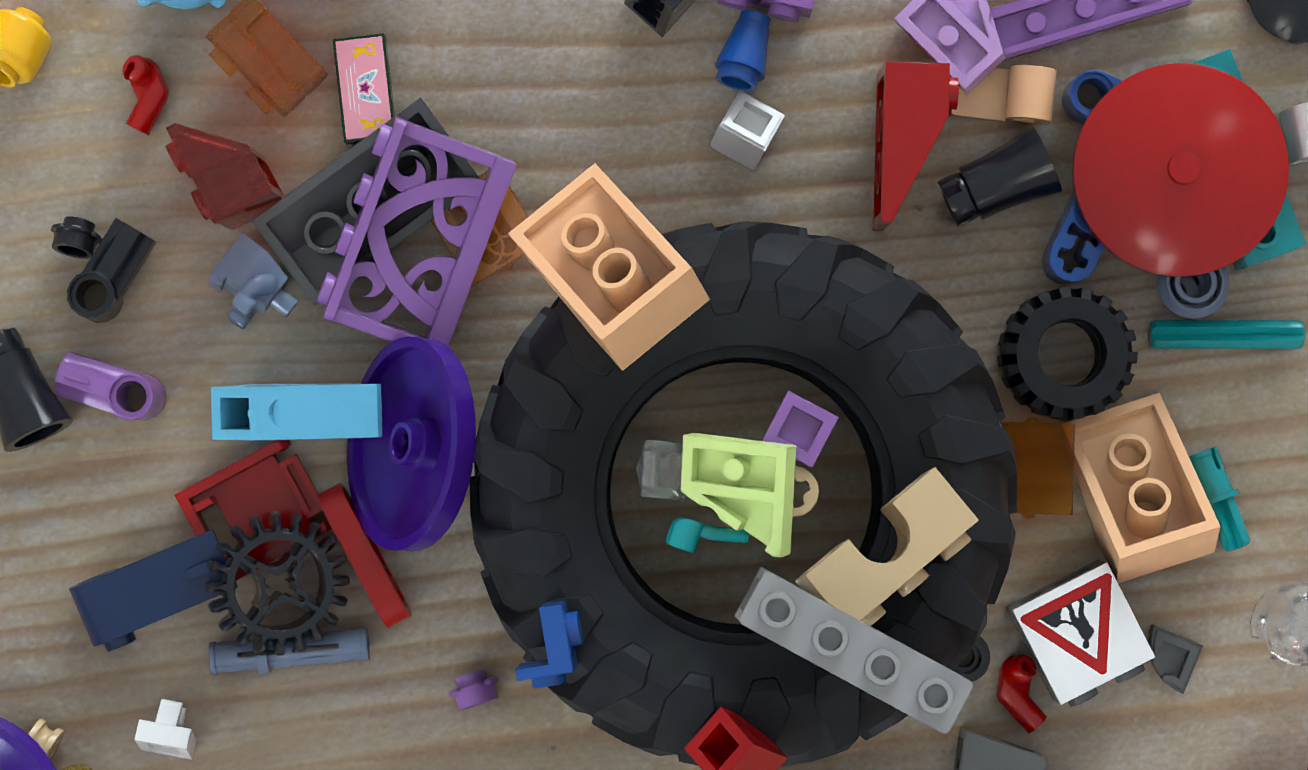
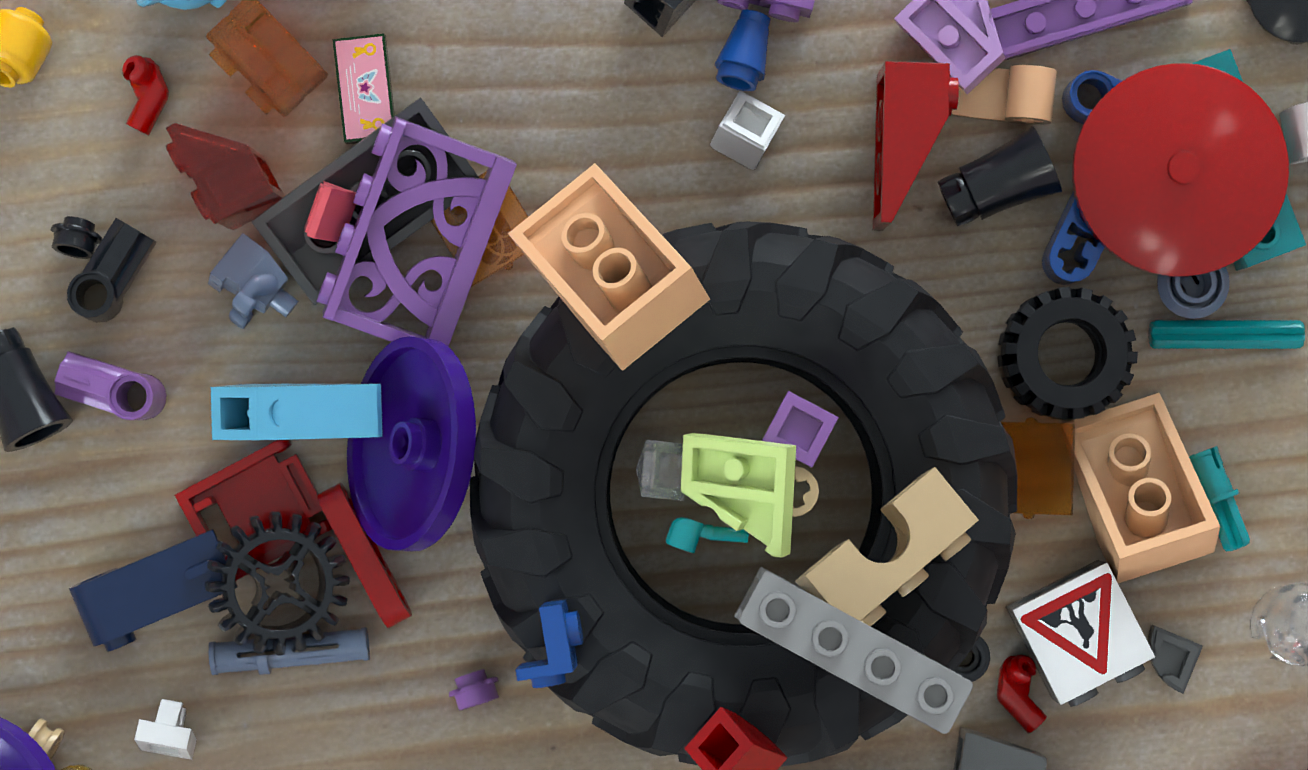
none -> coral slope [304,181,356,243]

